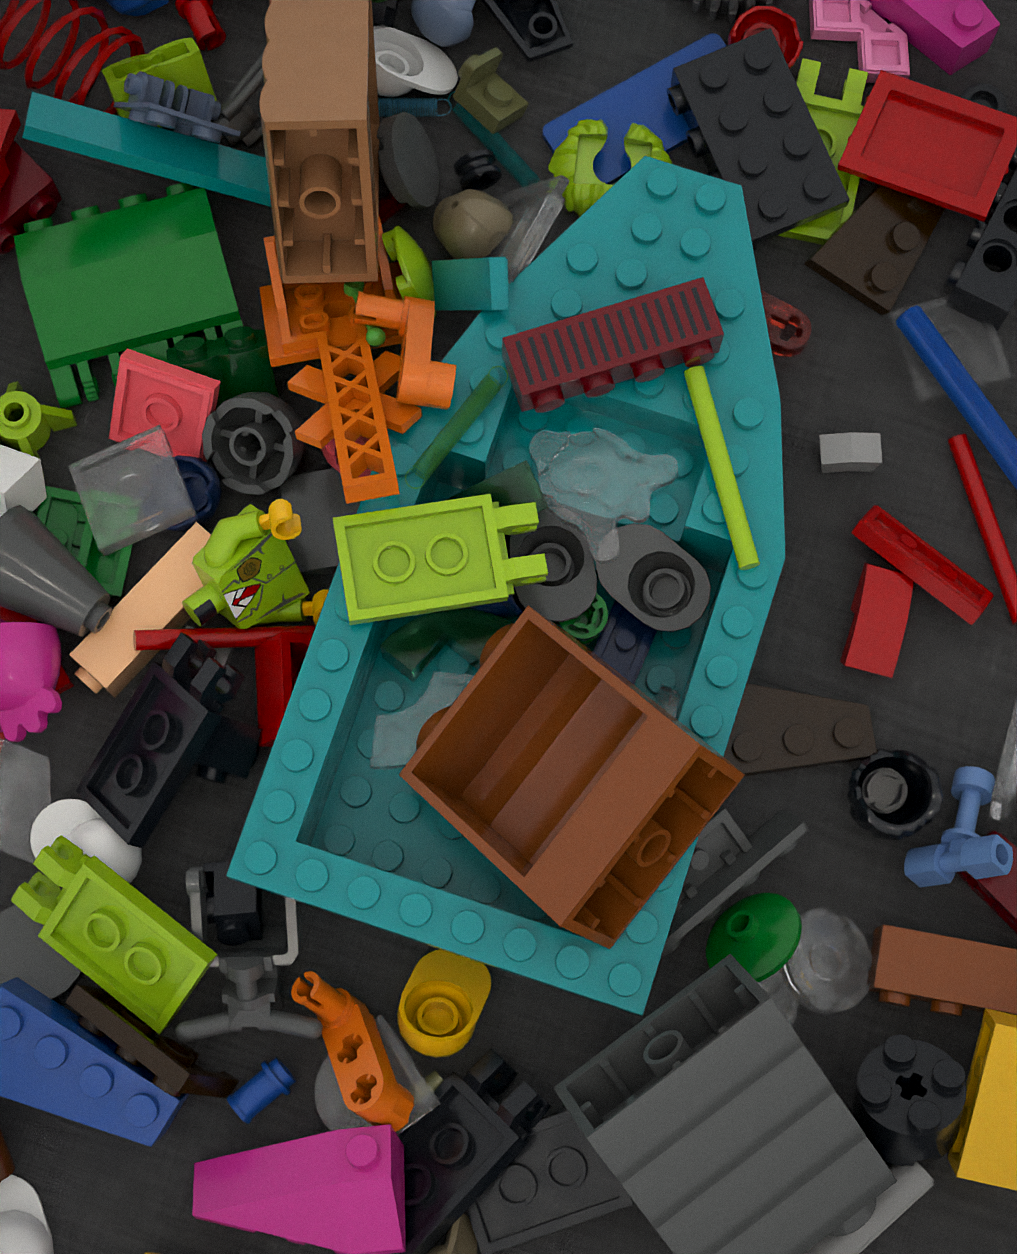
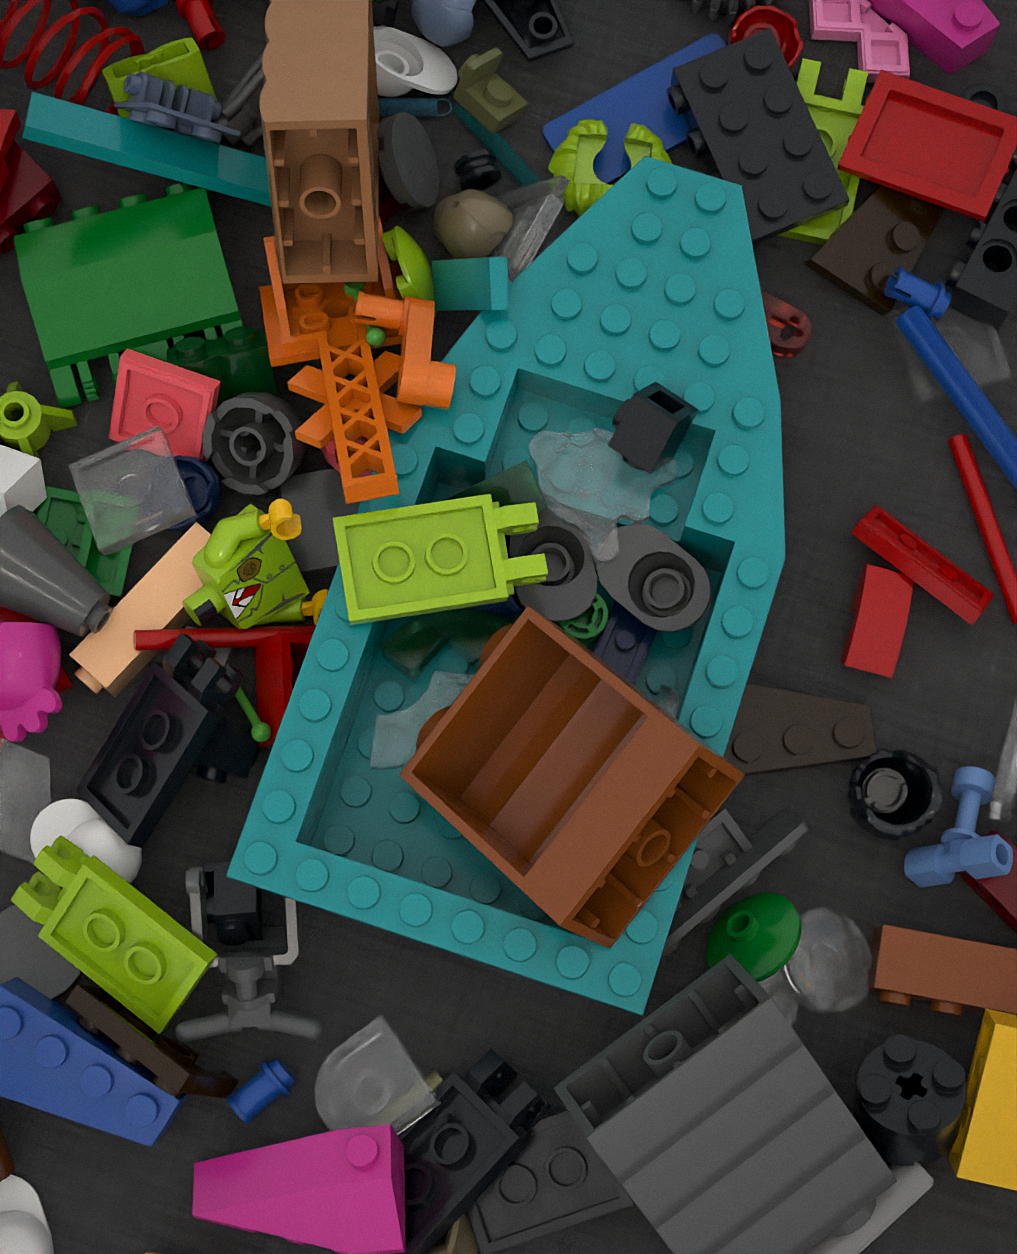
orange beam [291,971,415,1132] -> none
yellow cap [397,949,491,1058] -> none
bright green piece [405,366,508,489] -> none
dark red brick [502,277,724,413] -> none
lime bar [684,366,760,570] -> none
light grey piece [819,432,882,473] -> none
none -> bright green hinge [235,681,272,742]
none -> black brick [608,382,699,474]
none -> blue pin [884,267,951,319]

